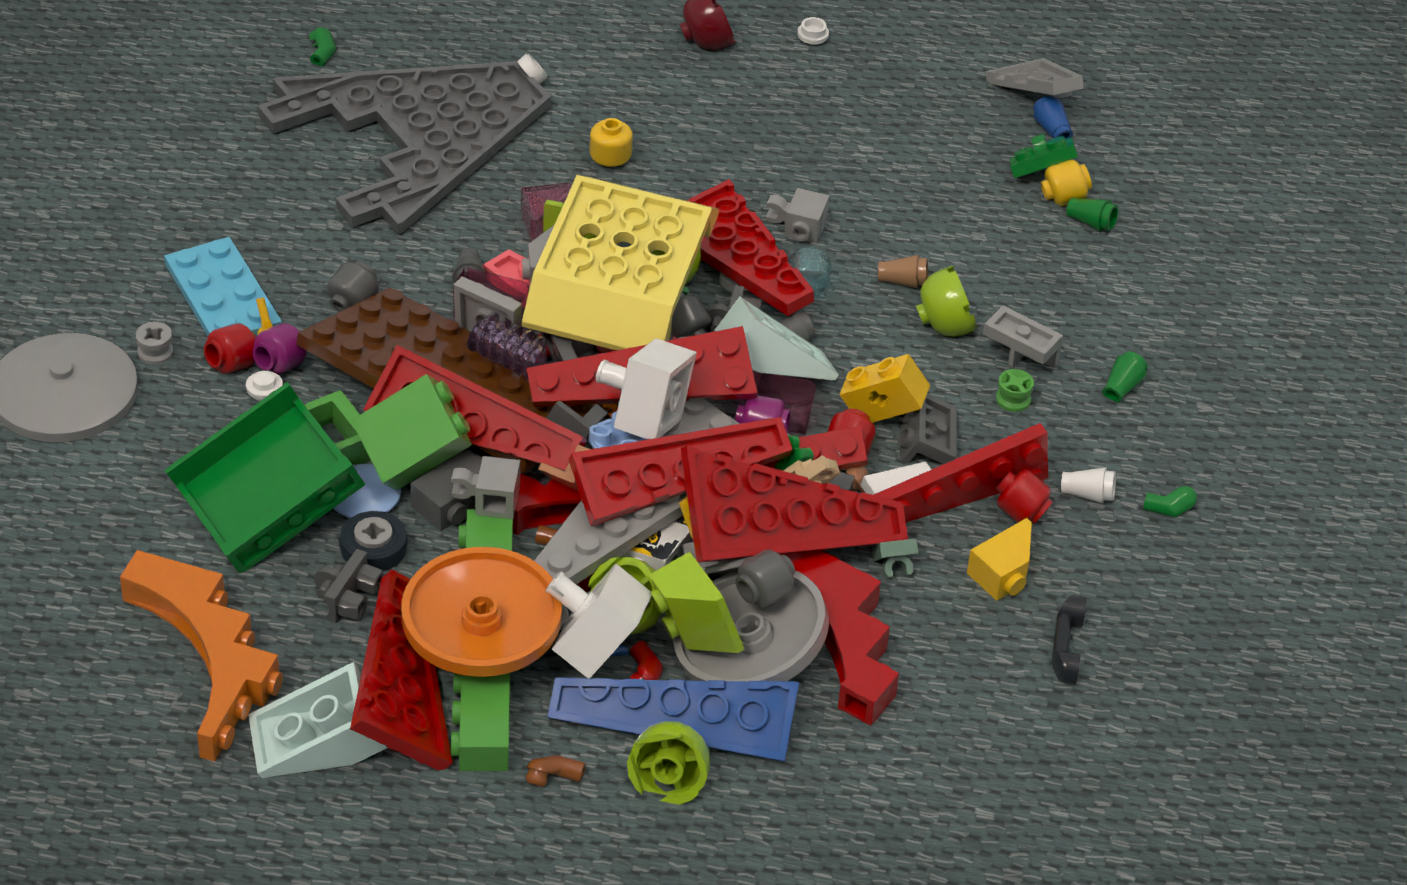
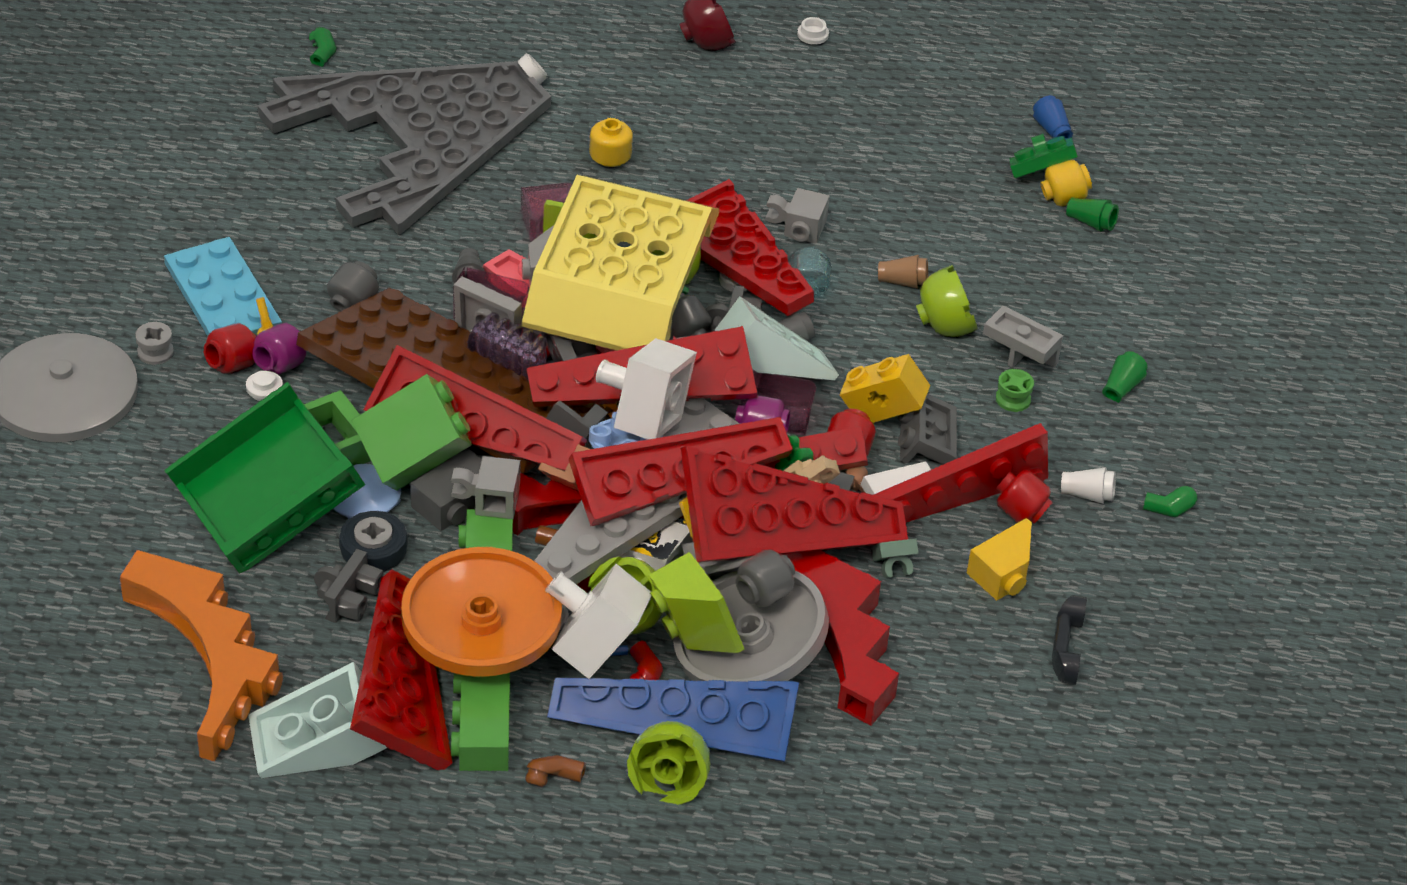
light grey wing [986,58,1084,98] -> none

